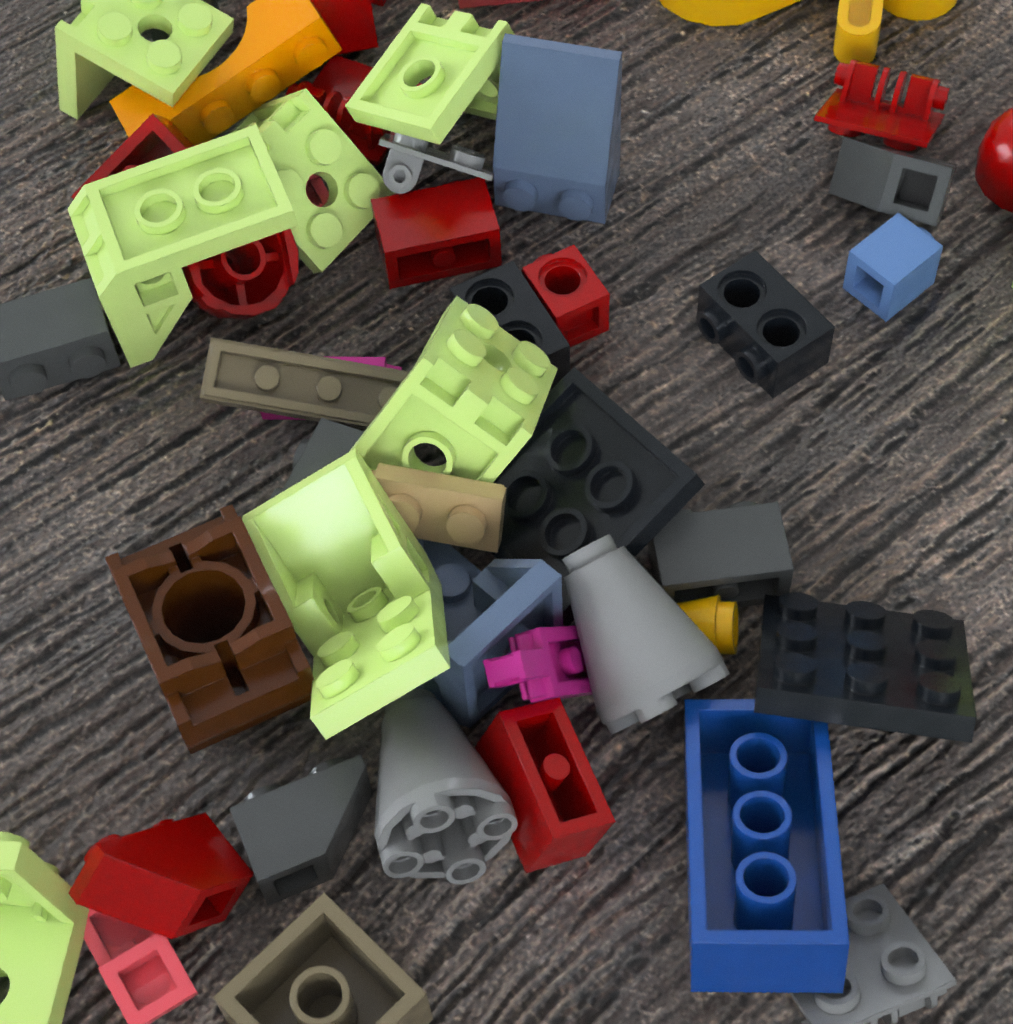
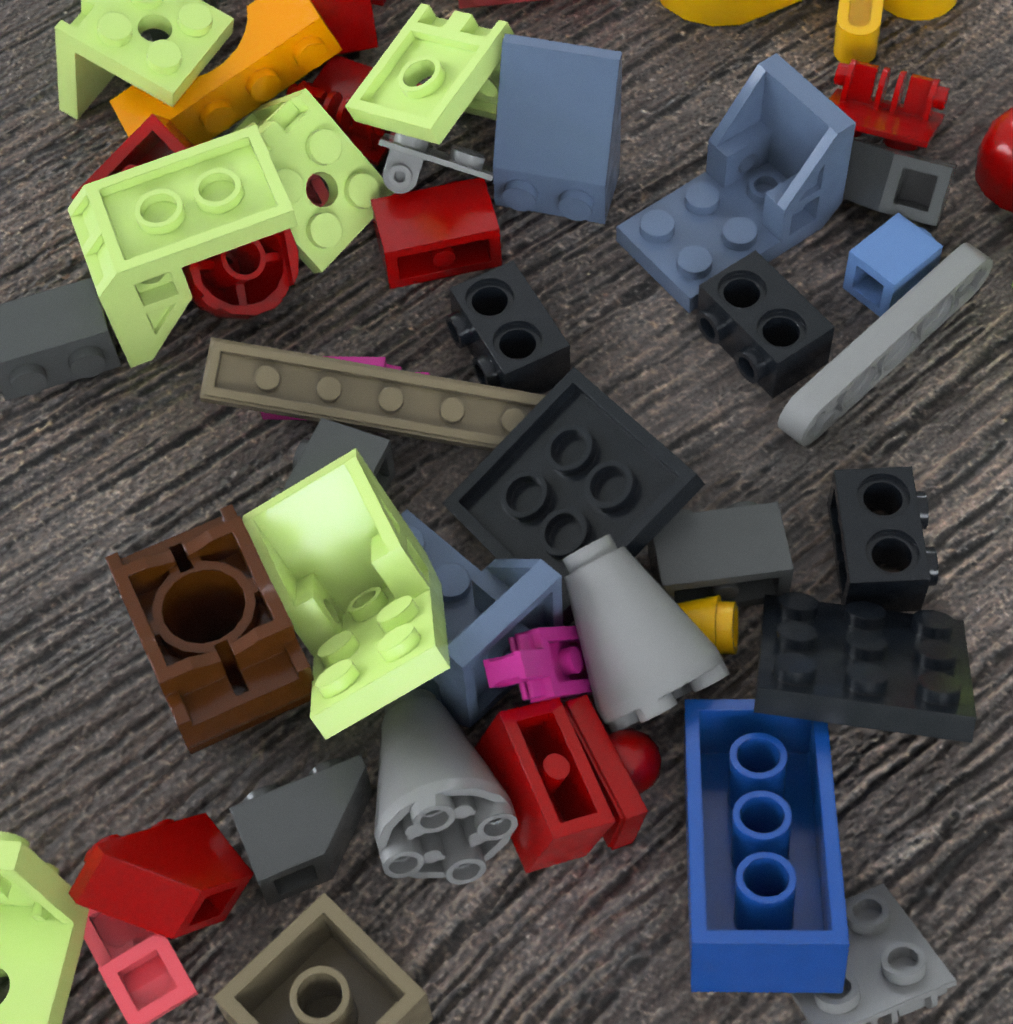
yellowish green bracket [349,296,558,483] -> none
tan hinge [371,463,507,553] -> none
red brick [522,245,610,348] -> none
none -> red tile [564,695,662,850]
none -> sand blue bracket [616,53,856,313]
none -> light grey beam [777,242,993,447]
none -> black brick [827,466,938,612]

